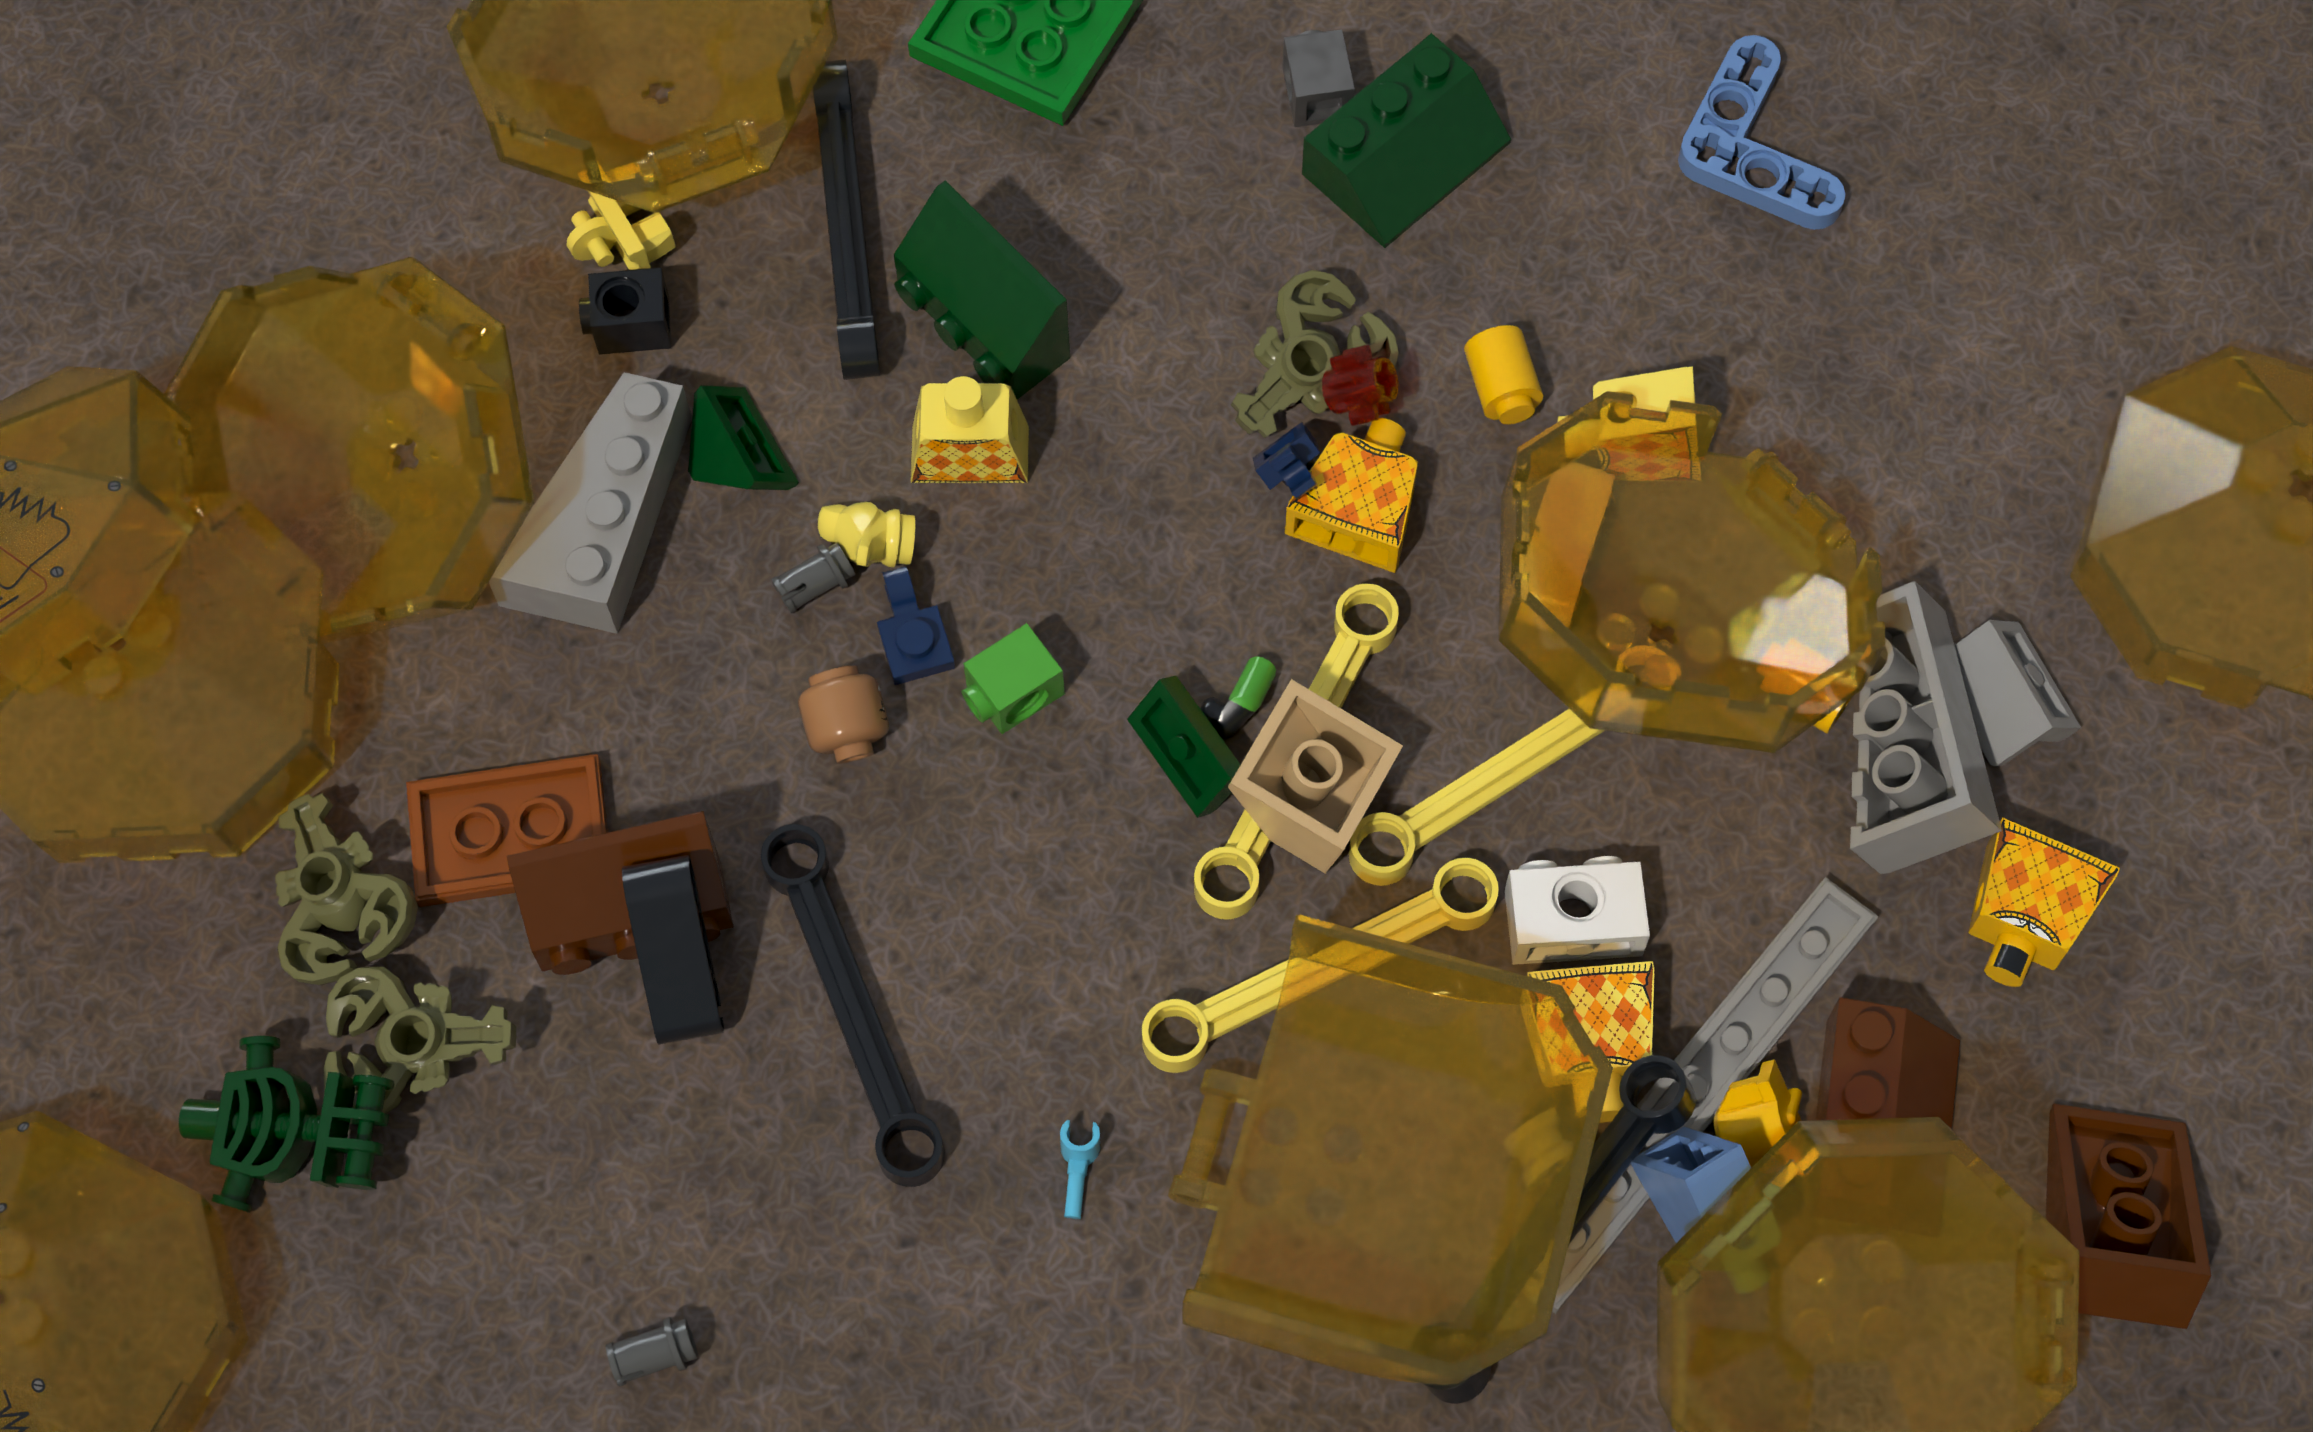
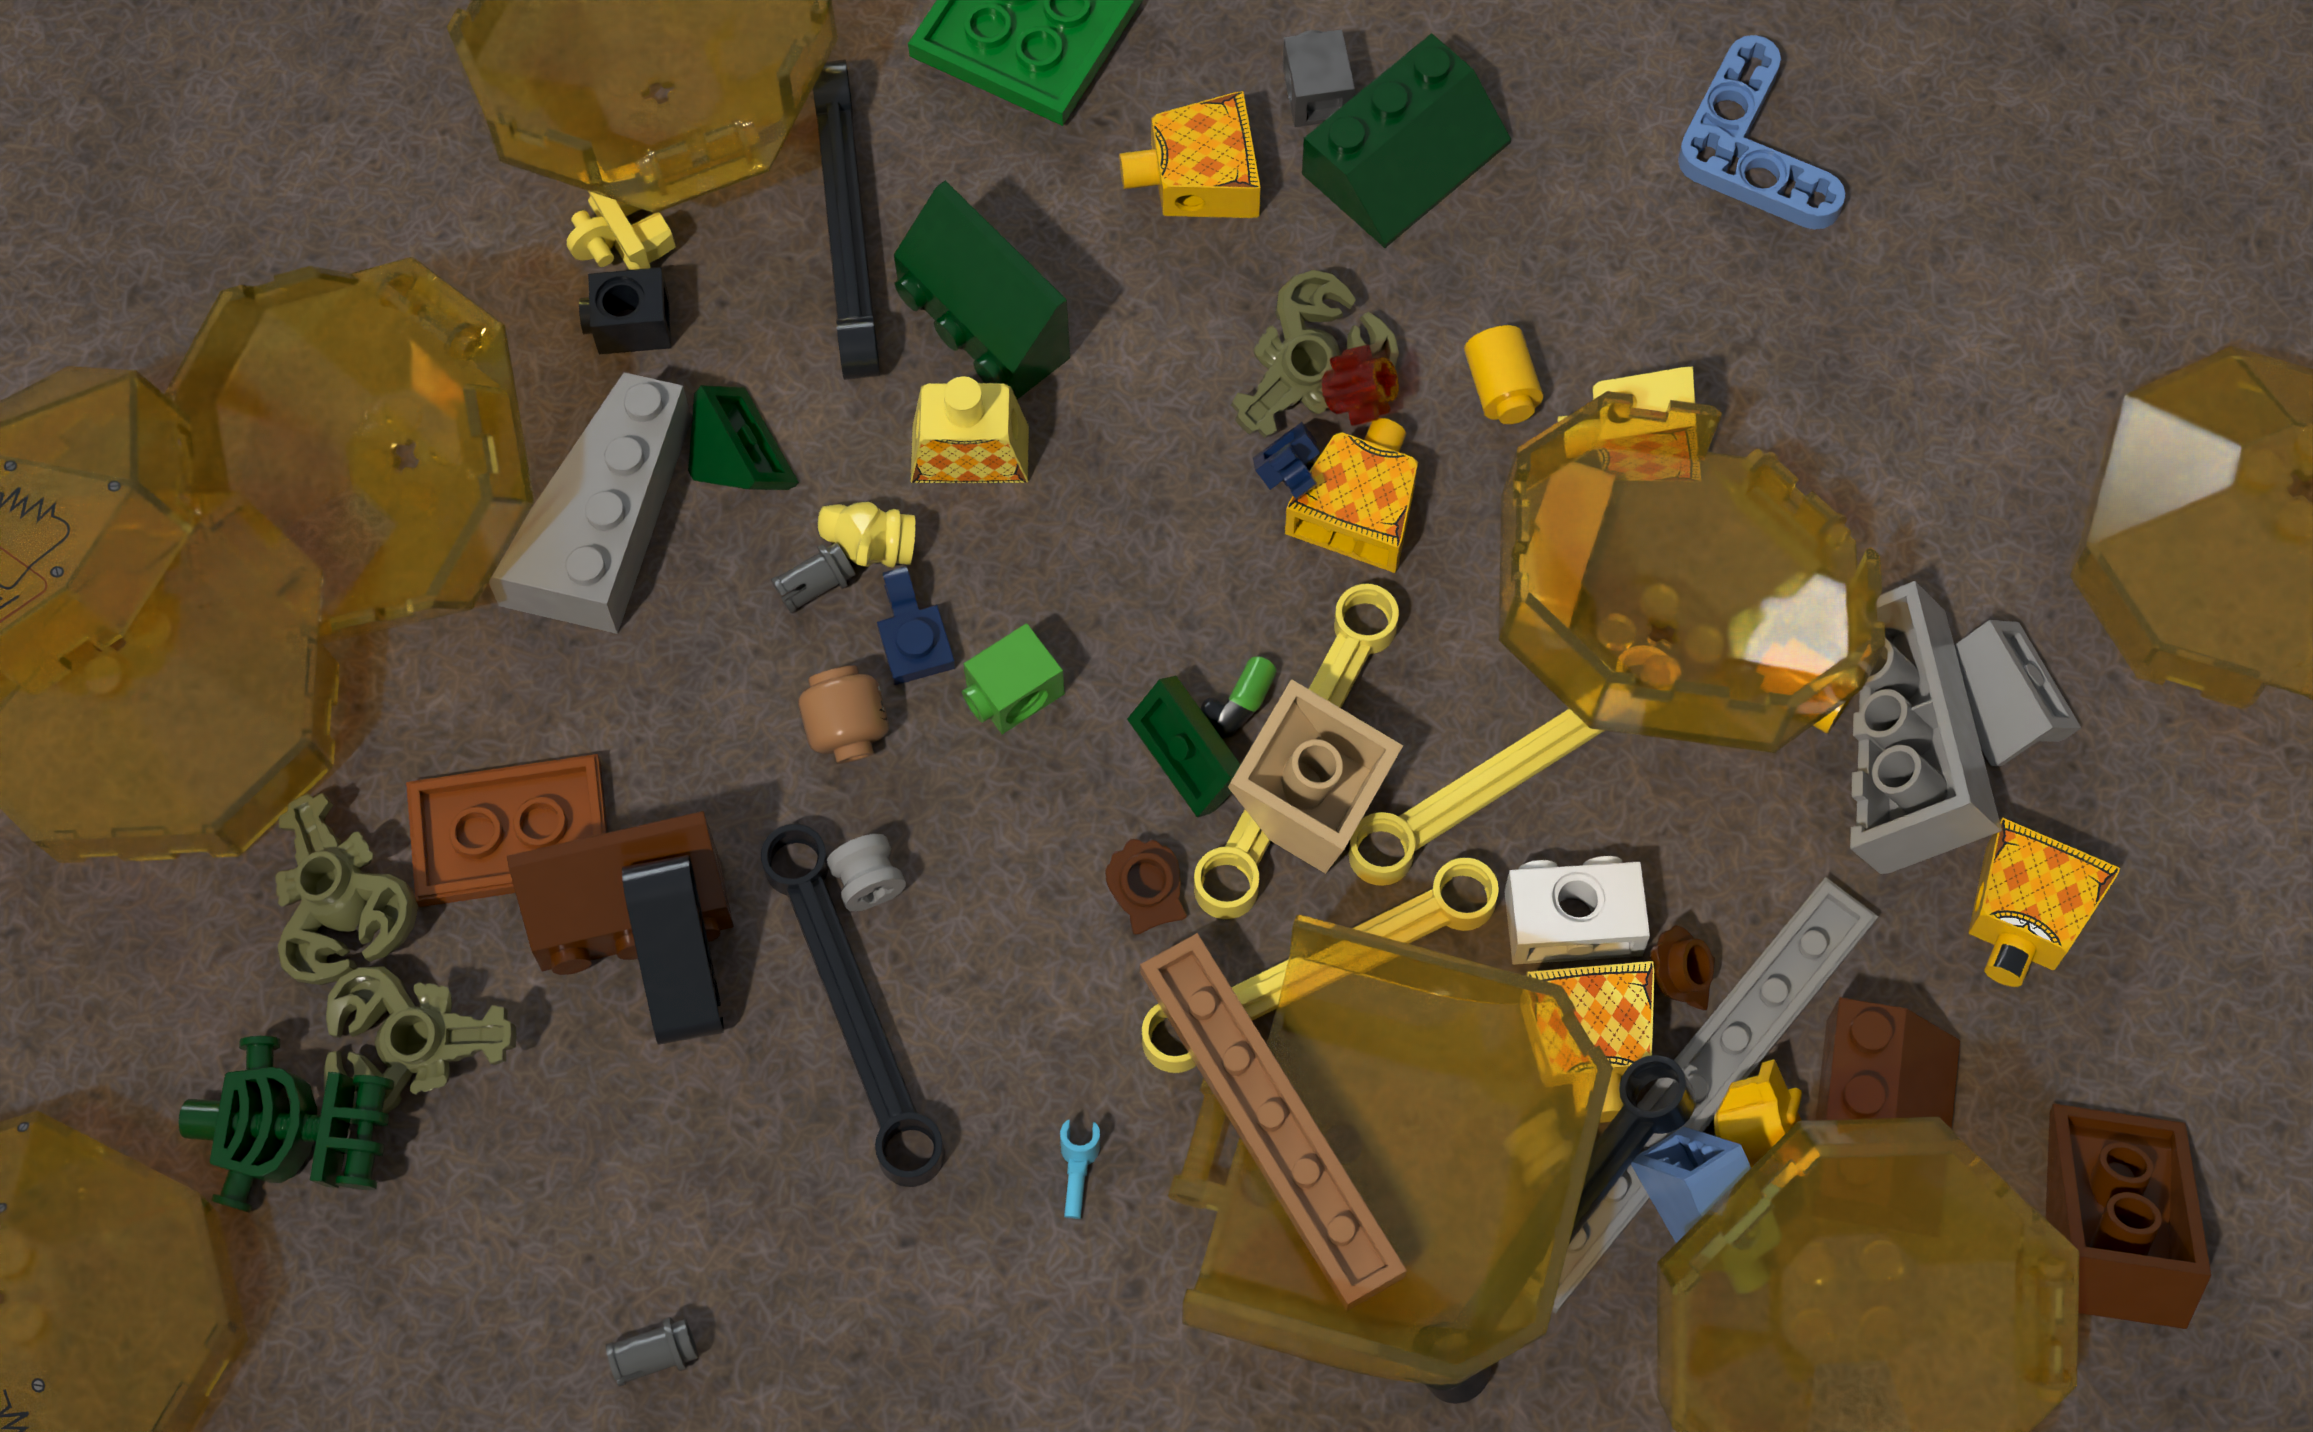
none -> light grey wheel [827,834,906,911]
none -> reddish brown animal [1105,839,1187,934]
none -> yellow torso [1119,91,1261,218]
none -> medium nougat plate [1140,933,1407,1311]
none -> reddish brown animal [1650,925,1715,1011]

